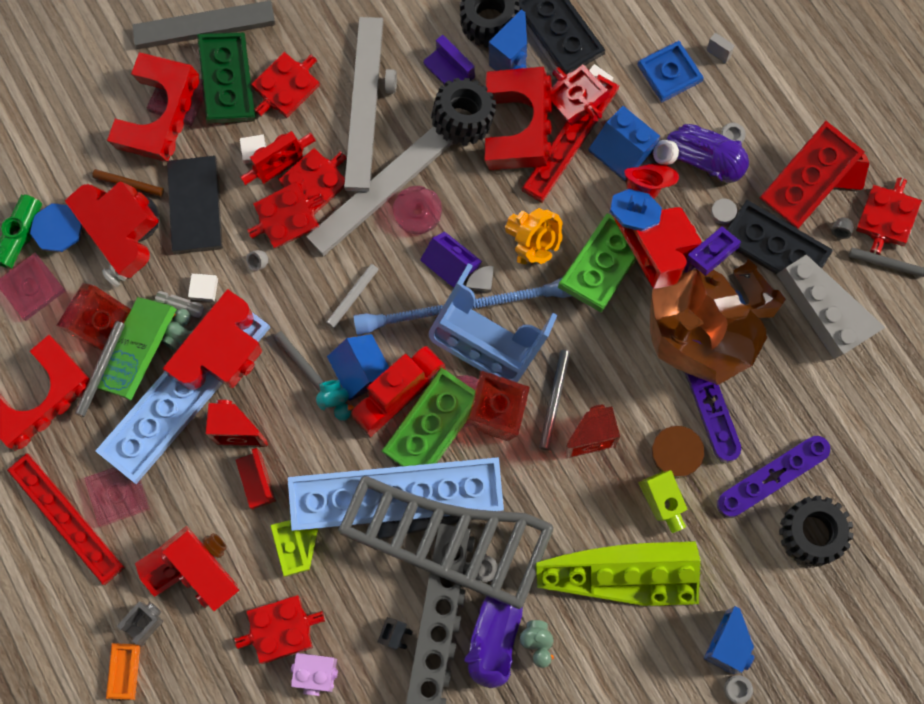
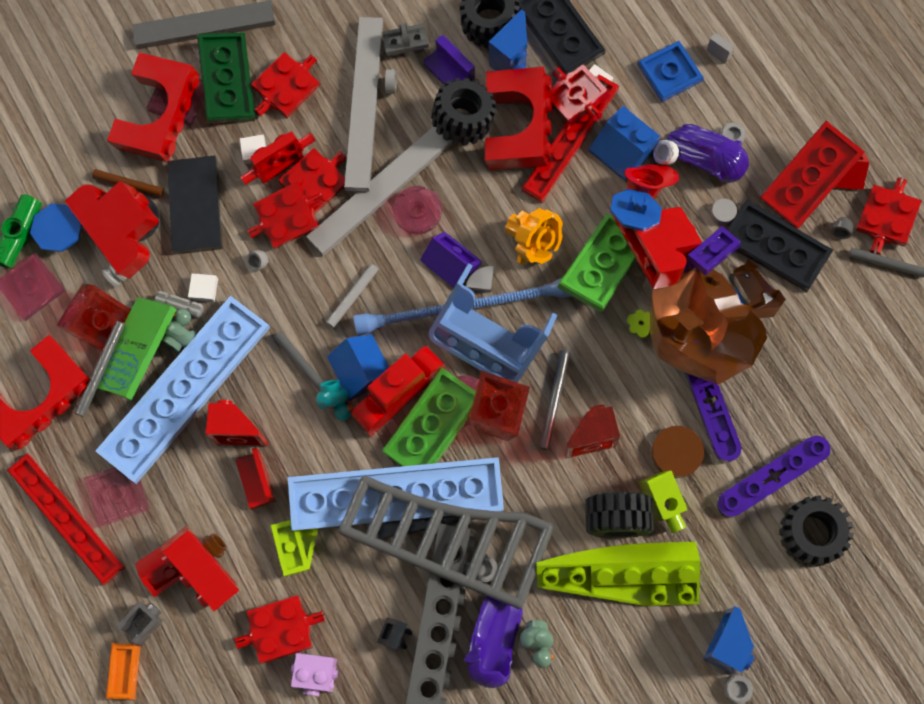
red brick [162,289,262,390] -> none
light grey wedge [777,255,885,359] -> none
none -> dark grey hips [382,23,429,57]
none -> black tyre [585,492,654,538]
none -> lime plant [627,309,650,338]

